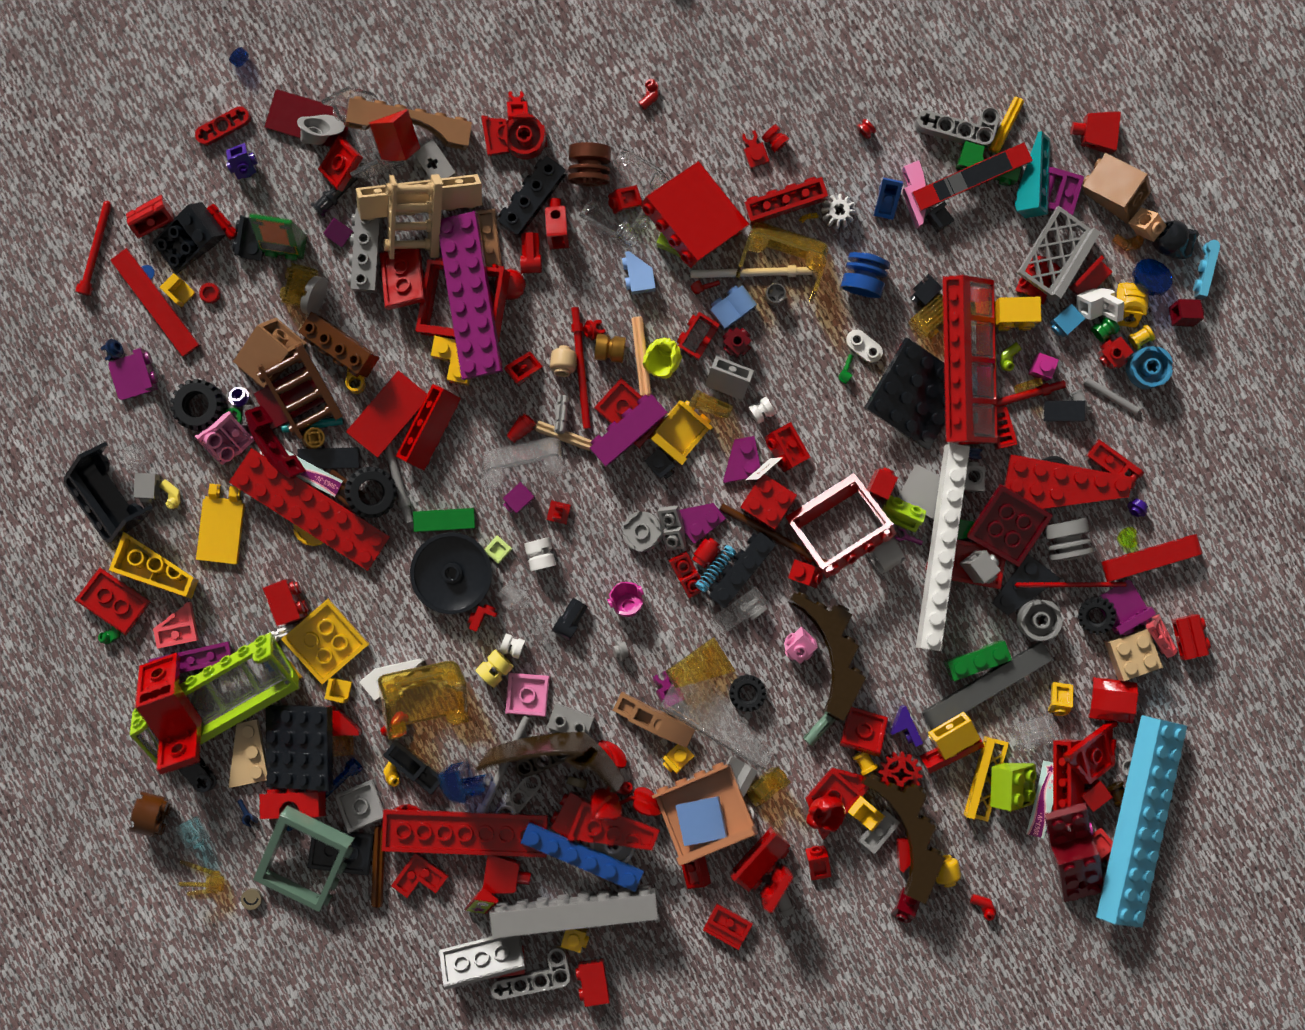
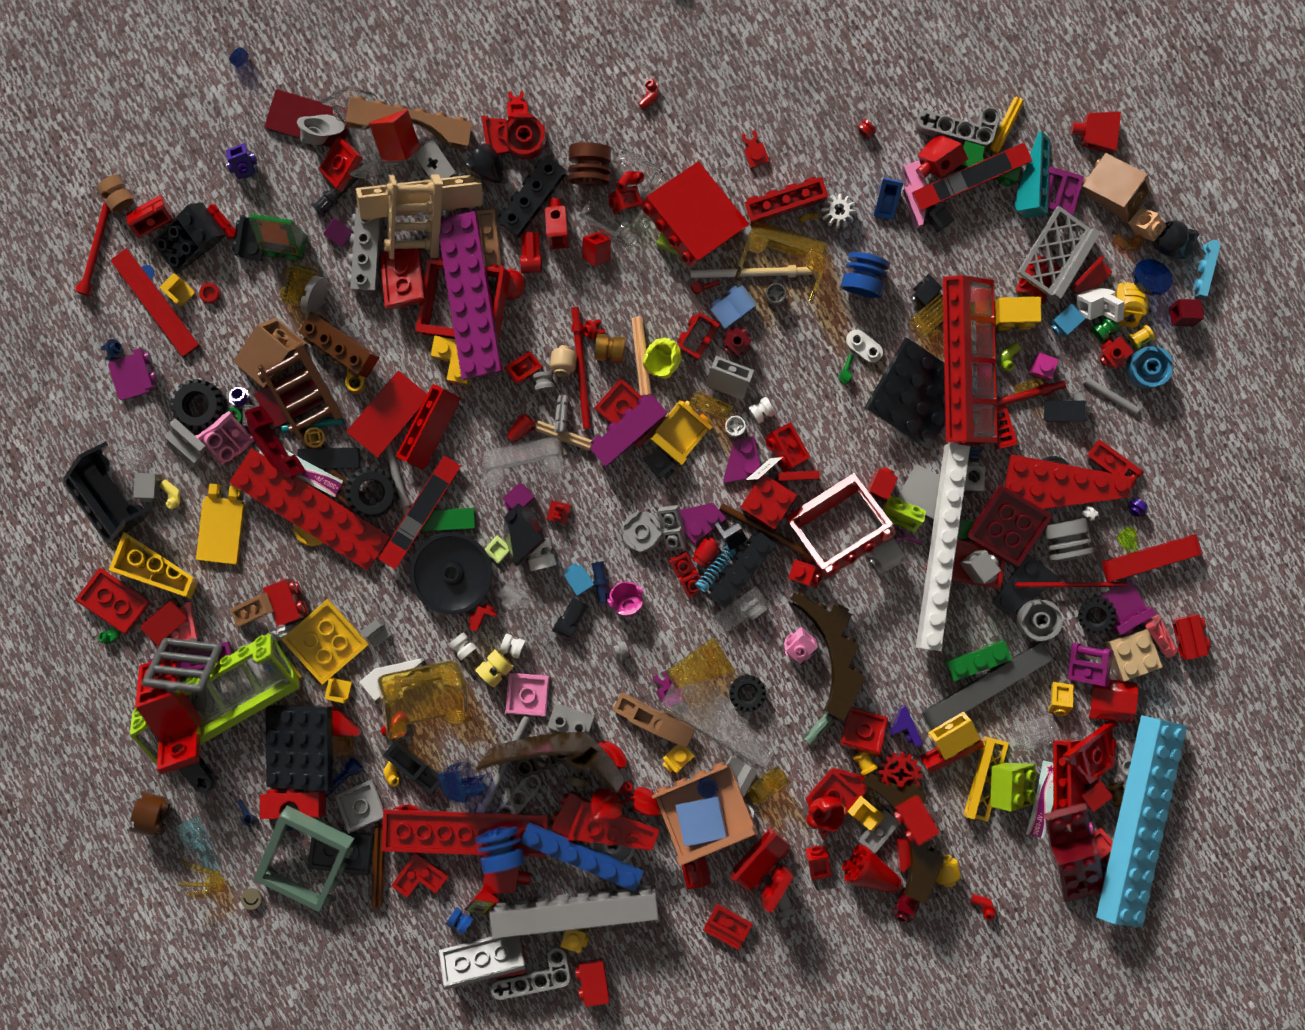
red beam [195,106,251,146] -> none
tan wing [229,719,267,788] -> none
light blue slope [622,251,656,295] -> none
red wheel [761,124,790,153] -> none
none -> medium nougat wheel [96,174,135,213]
none -> red panel [140,597,187,645]
none -> dark grey bar [142,638,223,693]
none -> light grey slope [164,419,205,469]
none -> medium nougat tile [230,593,274,628]
none -> light grey bracket [360,619,391,646]
none -> tile [378,456,461,570]
none -> blue wheel [445,907,474,936]
none -> white wheel [448,632,477,660]
none -> black piece [463,143,504,183]
none -> blue wheel [475,827,525,873]
none -> black slope [504,504,545,566]
none -> light grey wheel [533,371,555,391]
none -> dark azure brick [564,563,594,596]
none -> red panel [582,232,611,266]
none -> dark blue pin [591,561,610,603]
none -> red arm [616,171,645,191]
none -> clear blue tile [697,777,718,799]
none -> black panel [715,522,748,551]
none -> white wheel [725,416,746,437]
none -> red tile [777,470,820,481]
none -> red cone [842,844,901,893]
none -> red brick [894,795,940,846]
none -> red torso [916,134,968,179]
none -> magenta plate [1068,643,1114,686]
none -> white axle [1081,505,1099,521]

